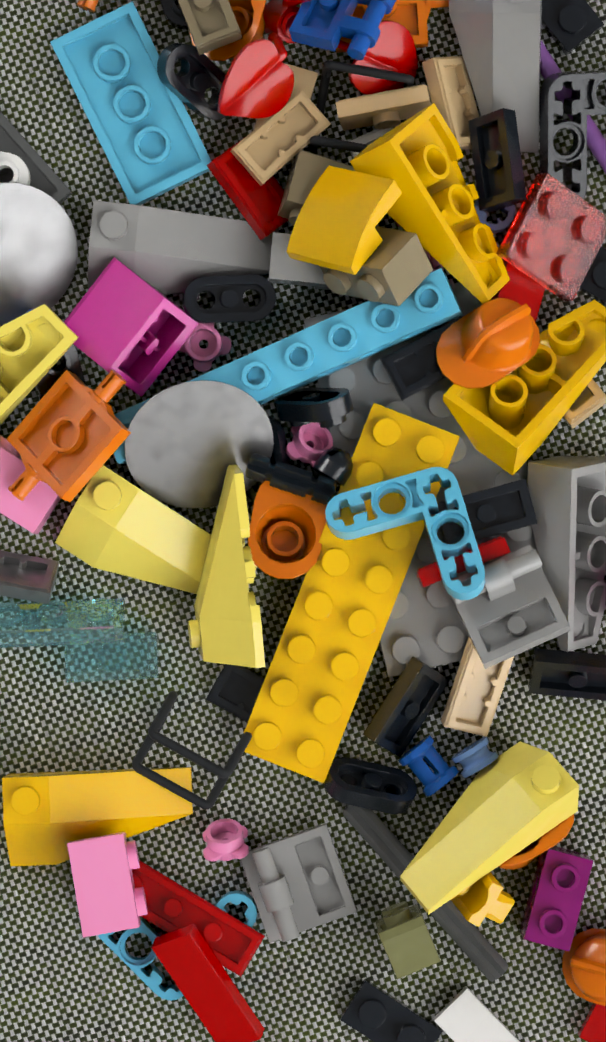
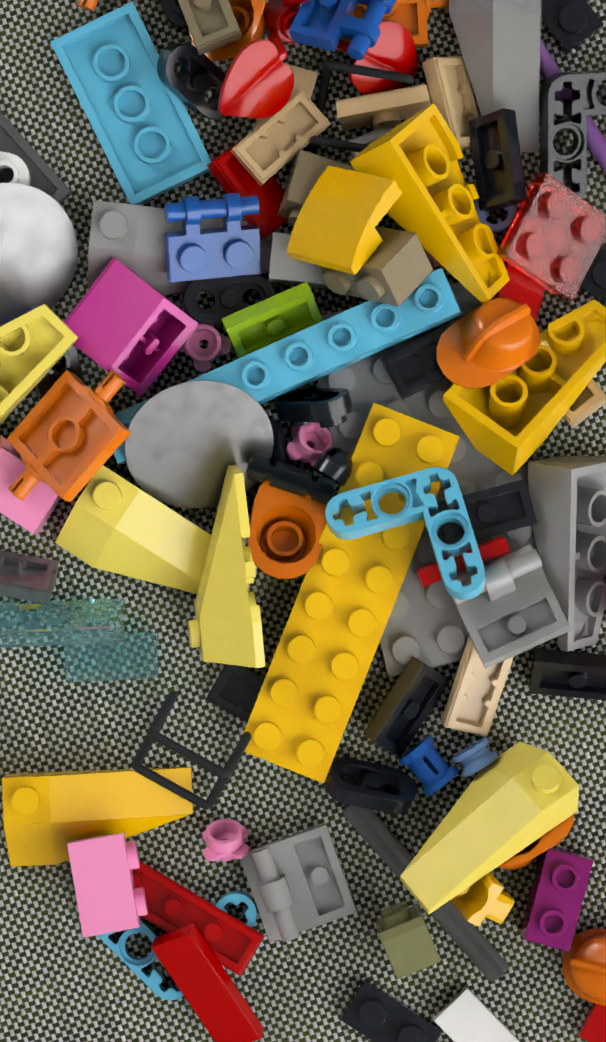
none -> plate [164,193,261,282]
none -> lime plate [222,281,323,358]

